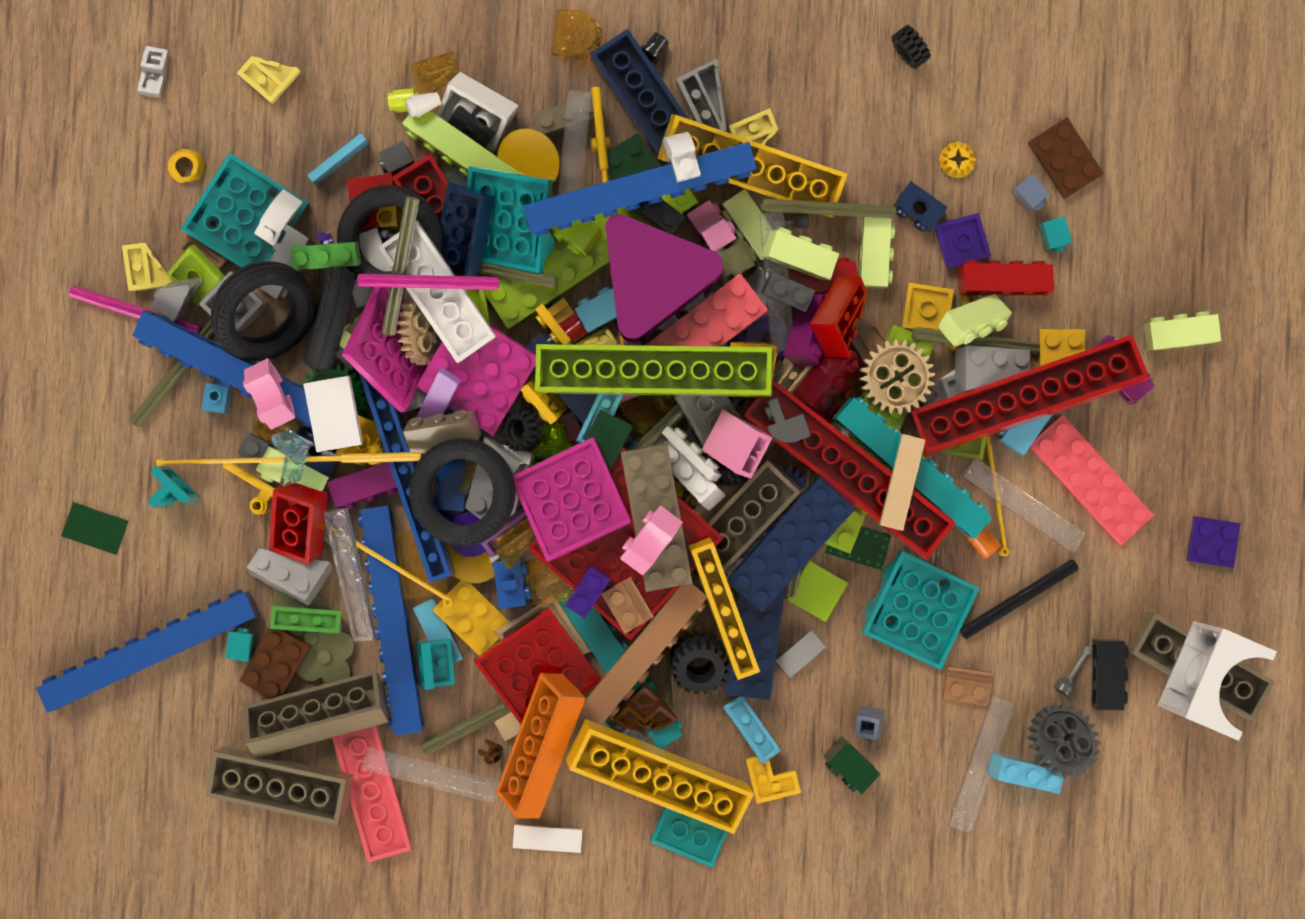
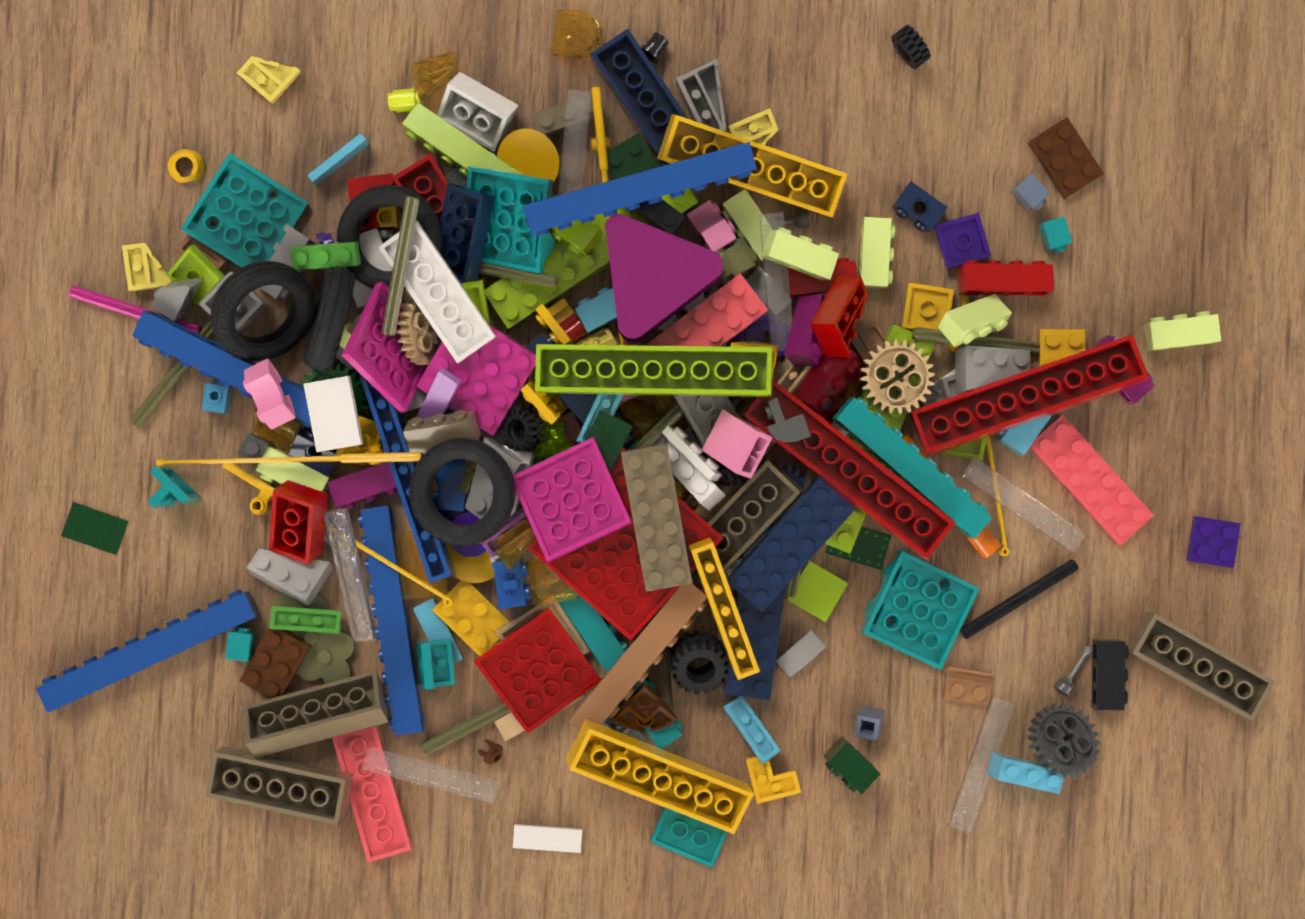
light grey slope [137,46,169,98] -> none
white brick [254,189,303,246] -> none
clear light blue bracket [271,429,308,487] -> none
dark pink axle [357,274,499,290] -> none
dark grey brick [378,141,415,175] -> none
white cone [405,92,441,118] -> none
black plate [447,105,496,149] -> none
orange brick [496,673,586,818] -> none
dark purple brick [565,564,611,619] -> none
medium nougat plate [601,576,654,634] -> none
bright pink brick [620,505,683,575] -> none
white brick [662,132,701,182] -> none
dark grey brick [760,272,815,312] -> none
olive axle [761,199,896,219] -> none
tan tile [879,434,925,531] -> none
yellow gear [939,141,976,178] -> none
white piece [1157,621,1277,741] -> none

